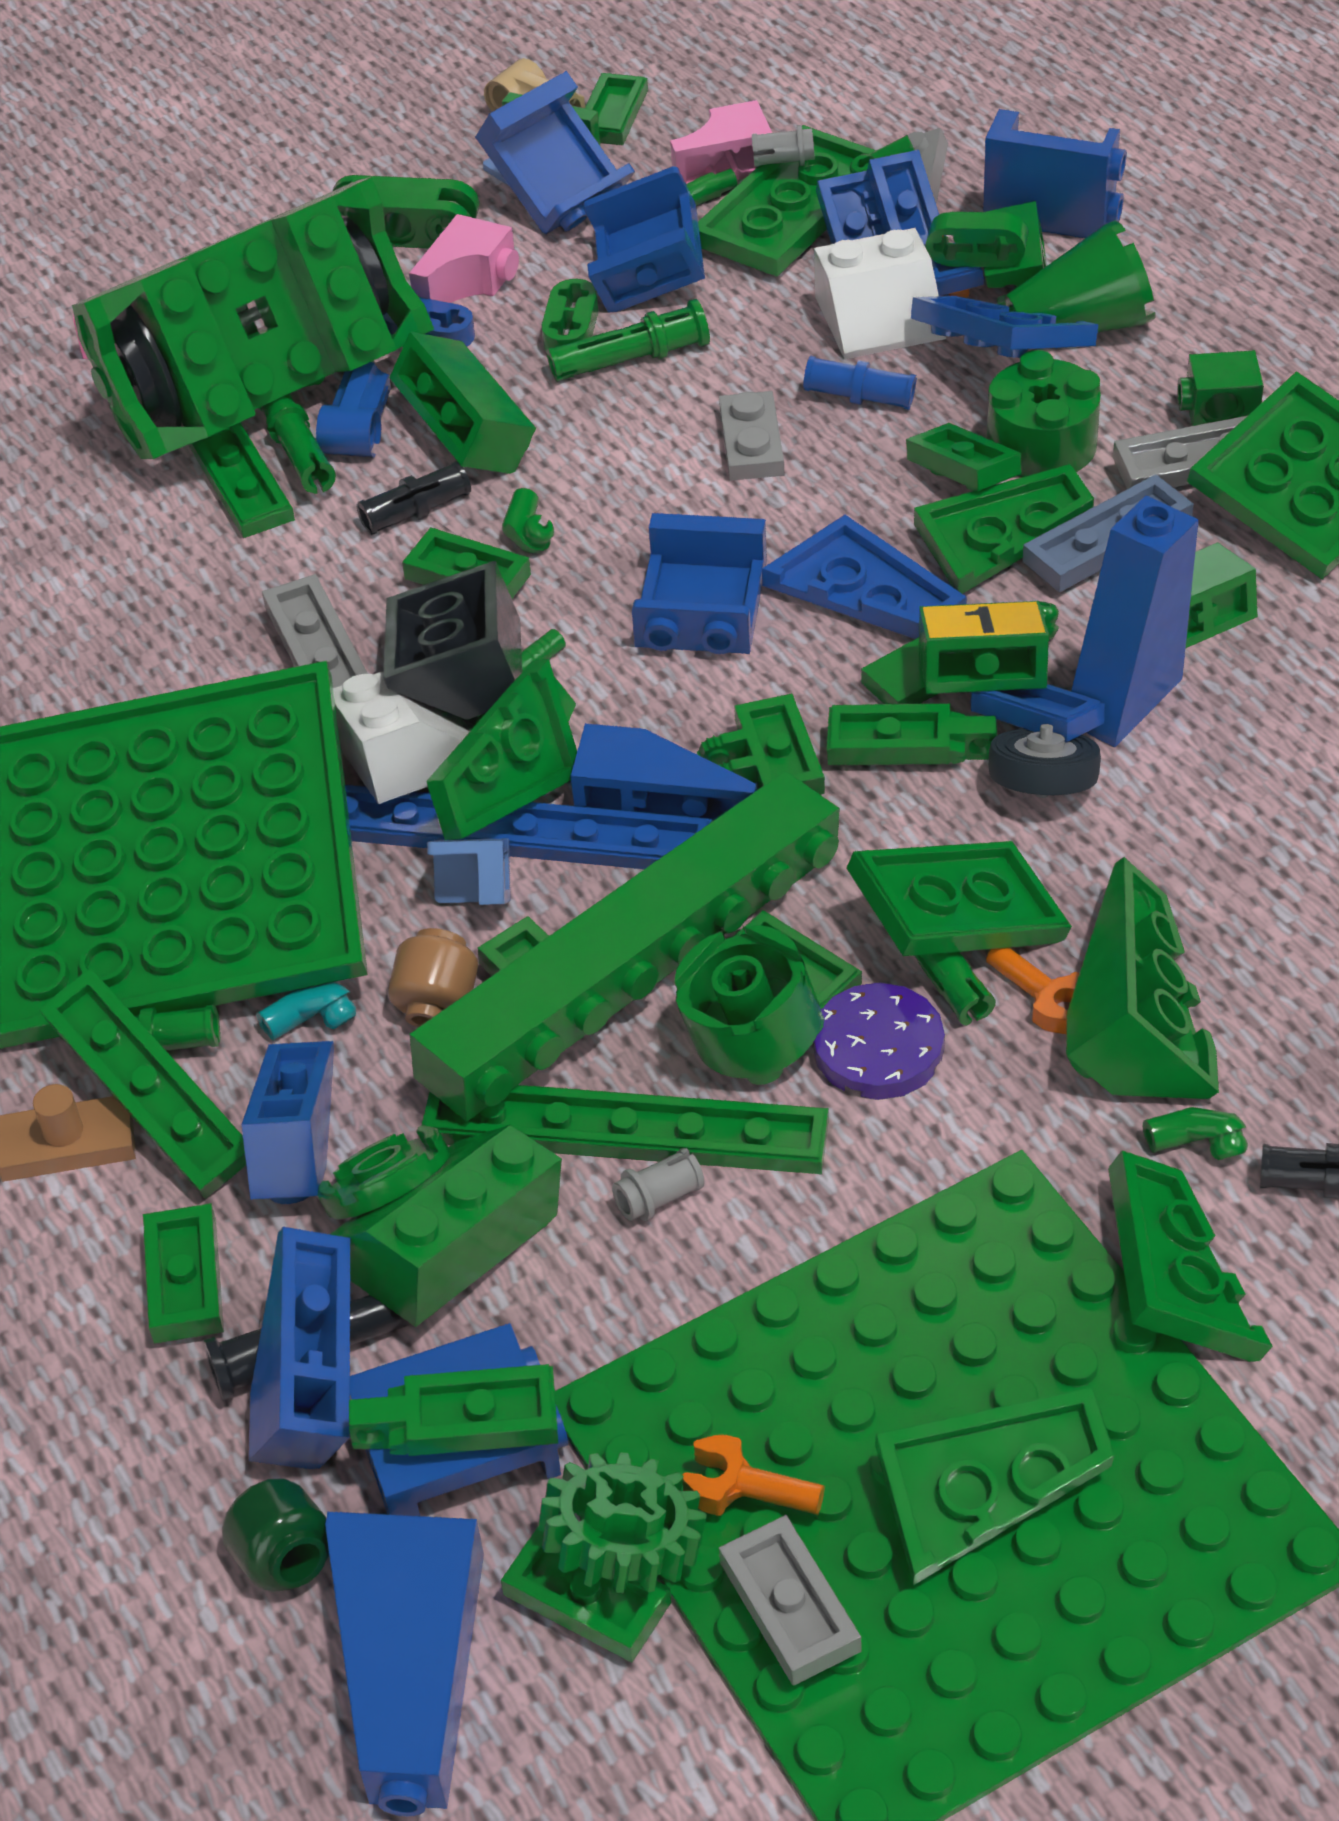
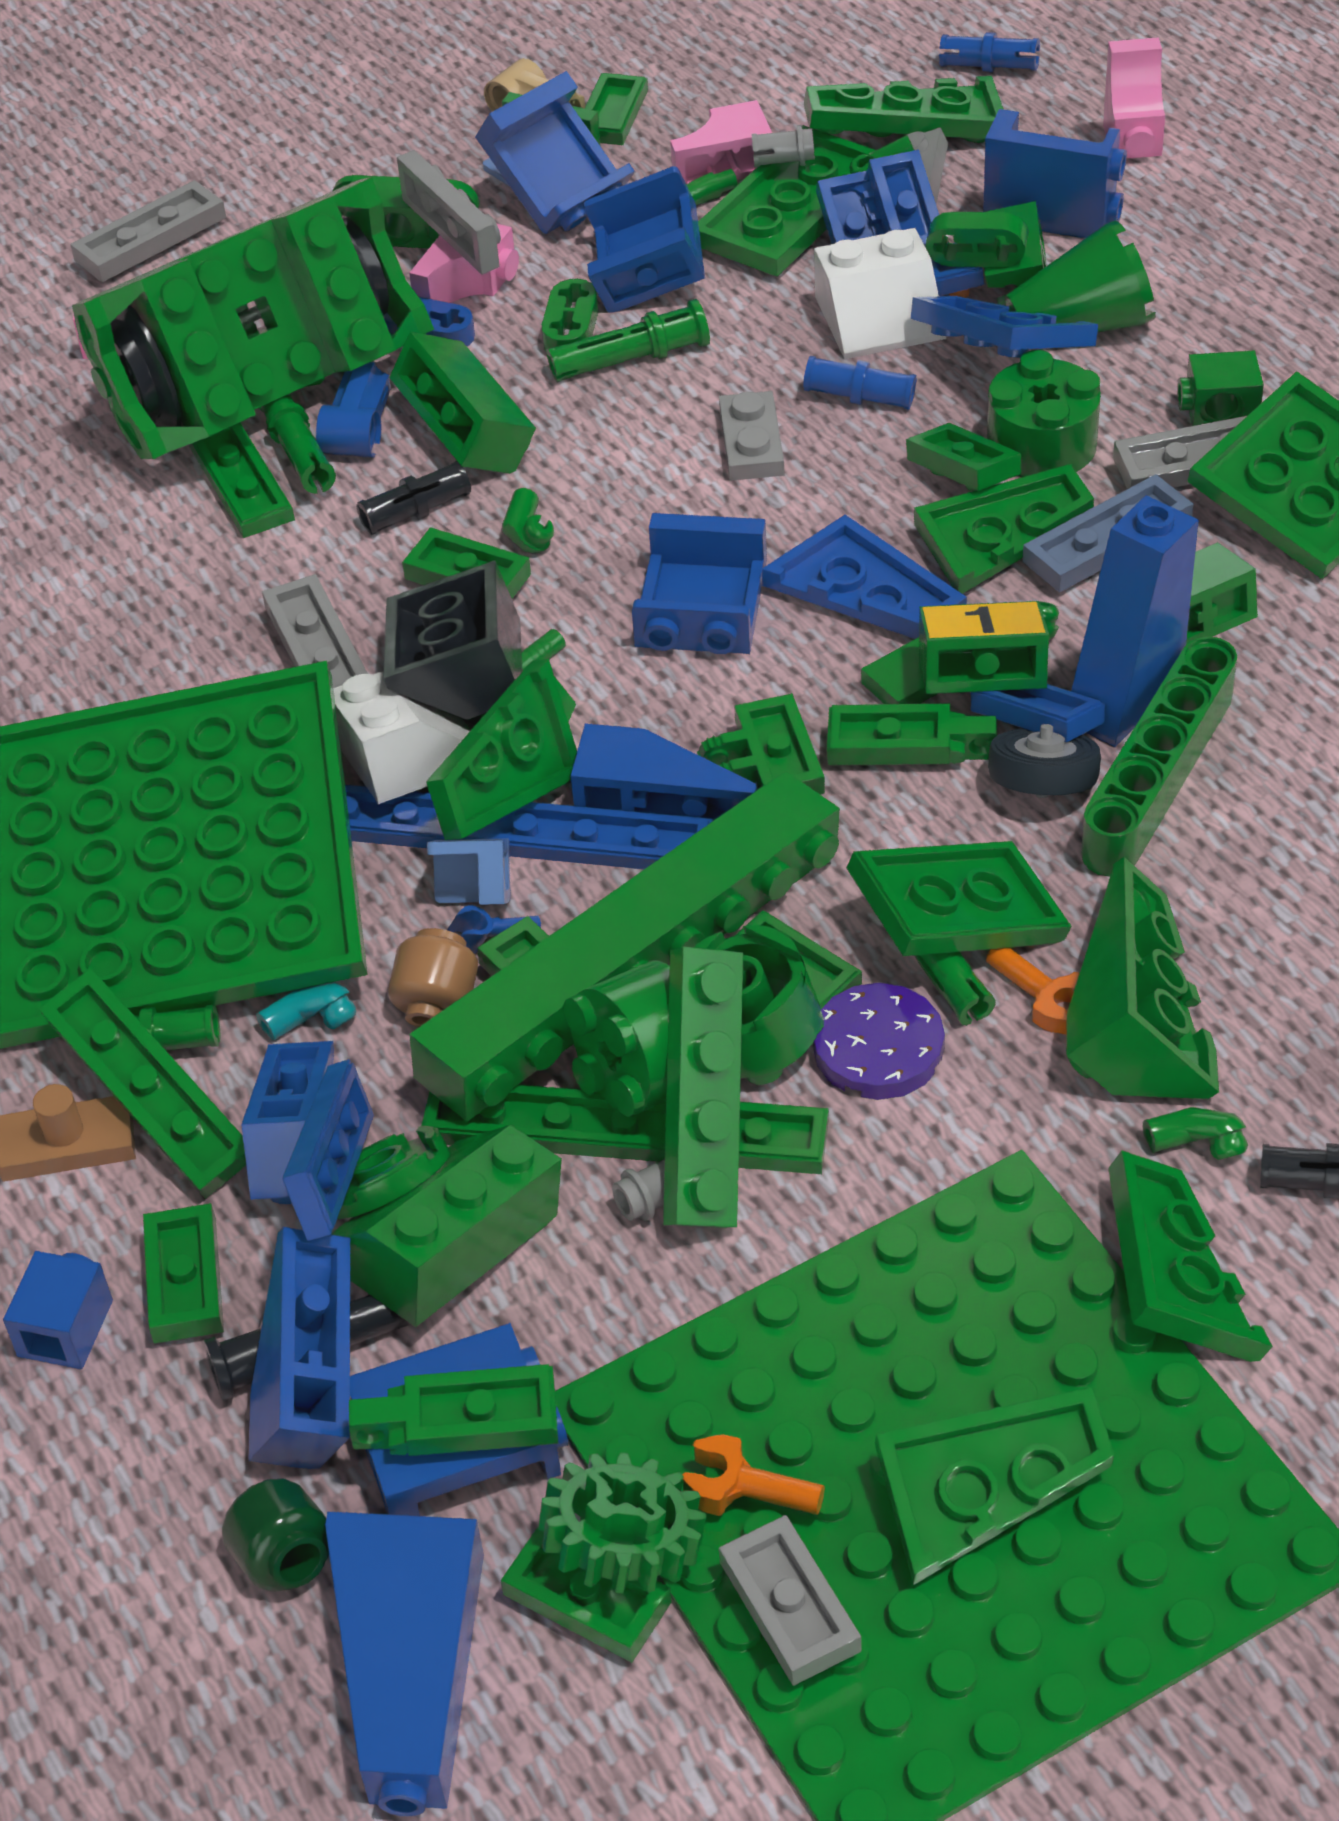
none -> blue brick [3,1251,113,1369]
none -> light grey plate [70,180,226,283]
none -> blue tile [282,1059,374,1241]
none -> light grey plate [397,150,501,275]
none -> blue hand [447,905,541,954]
none -> green brick [563,960,670,1117]
none -> green plate [663,947,743,1228]
none -> green wing [803,76,1004,143]
none -> blue pin [939,32,1040,72]
none -> green beam [1081,636,1237,877]
none -> bright pink arch [1103,37,1165,159]

